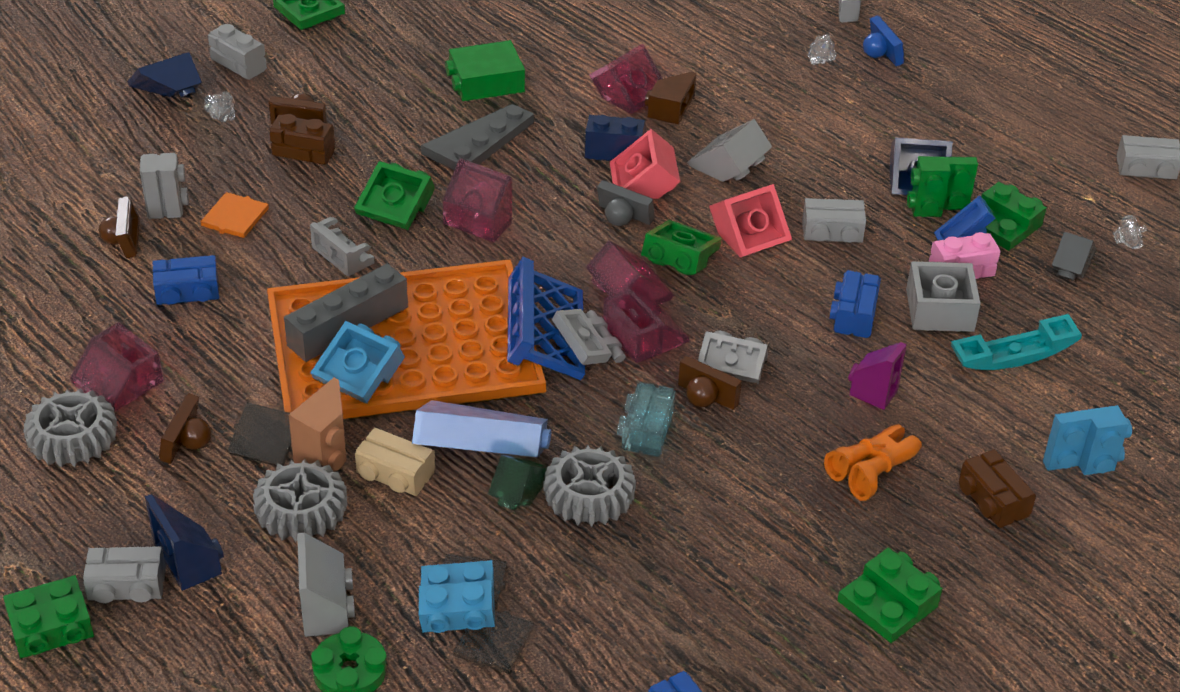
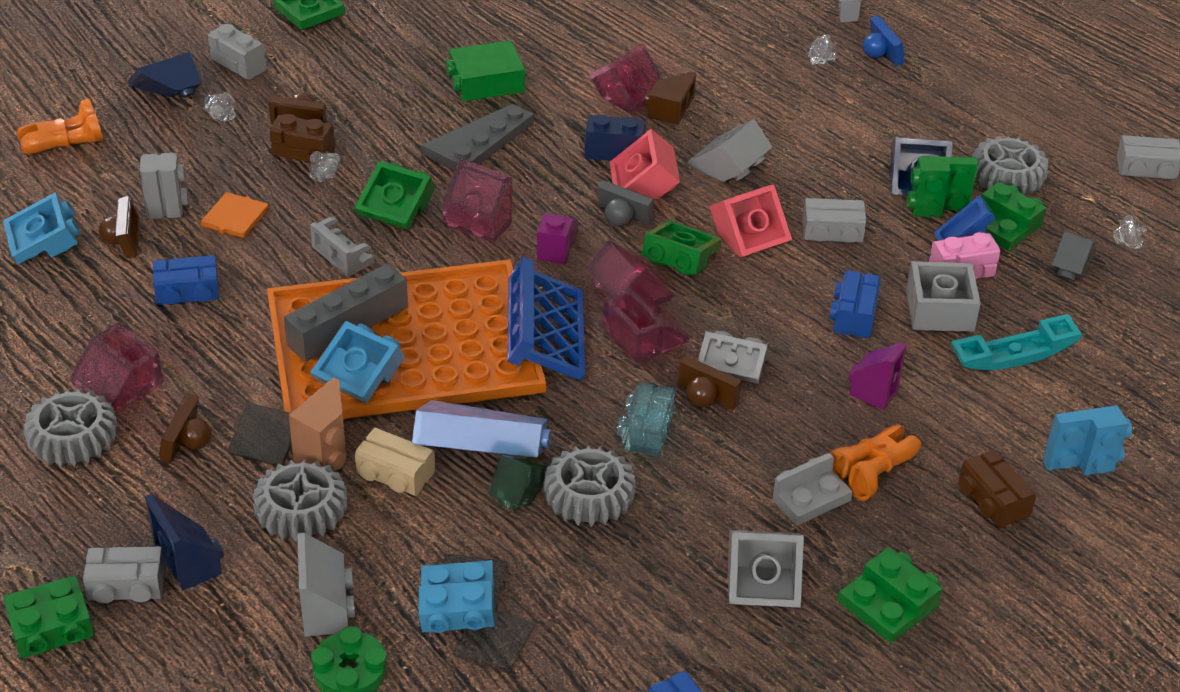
light grey plate [552,309,626,365] -> none
none -> dark azure plate [3,192,81,265]
none -> orange piece [17,98,103,154]
none -> clear piece [309,151,341,183]
none -> magenta slope [537,214,579,264]
none -> light grey slope [728,530,804,608]
none -> light grey bracket [772,453,853,526]
none -> light grey gear [972,136,1049,195]

